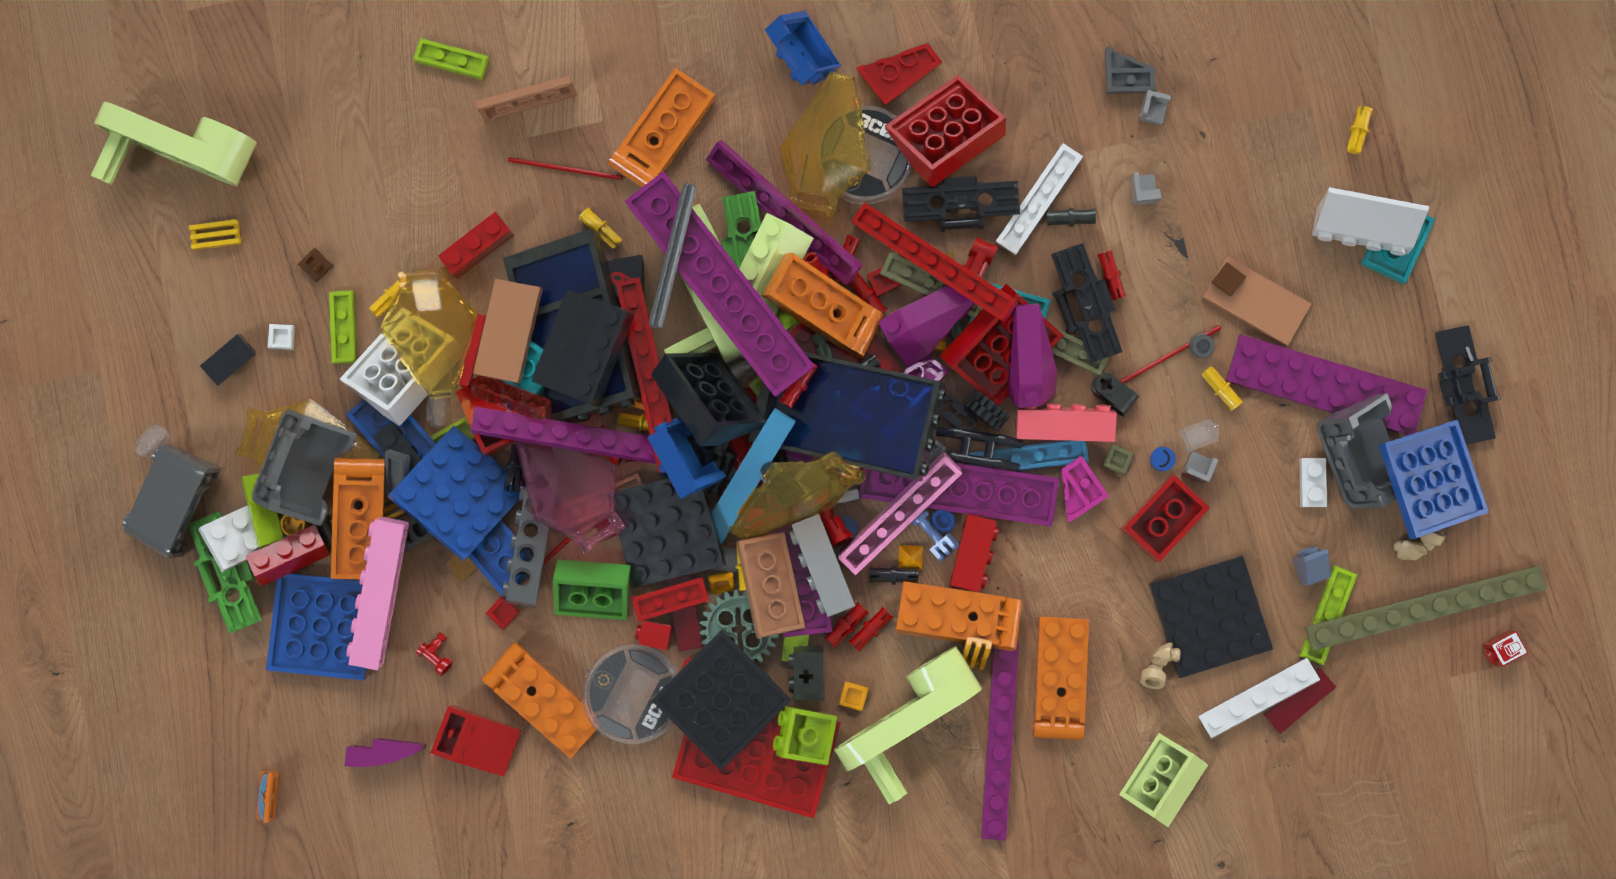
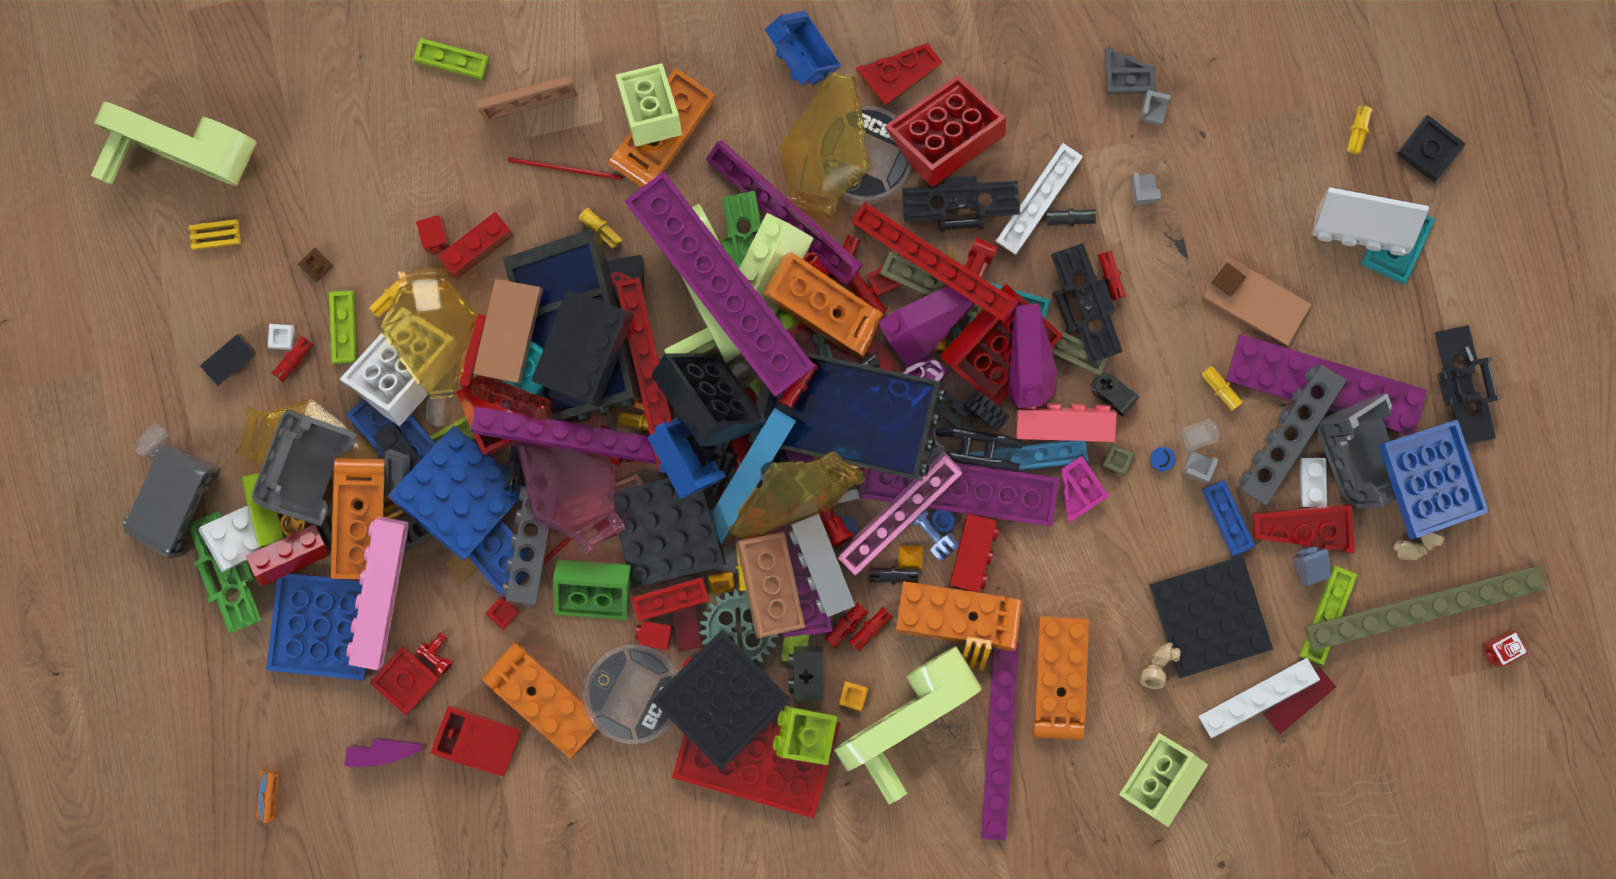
dark grey axle [649,183,696,329] -> none
red piece [1119,325,1221,384] -> none
red brick [1120,474,1210,562] -> none
dark grey tile [1189,333,1215,358] -> none
none -> red pin [271,335,314,383]
none -> red plate [369,646,440,716]
none -> red brick [416,215,451,255]
none -> yellowish green slope [616,63,682,147]
none -> blue tile [1201,480,1256,557]
none -> dark grey brick [1238,364,1346,505]
none -> red wing [1252,504,1355,553]
none -> black tile [1396,115,1466,183]

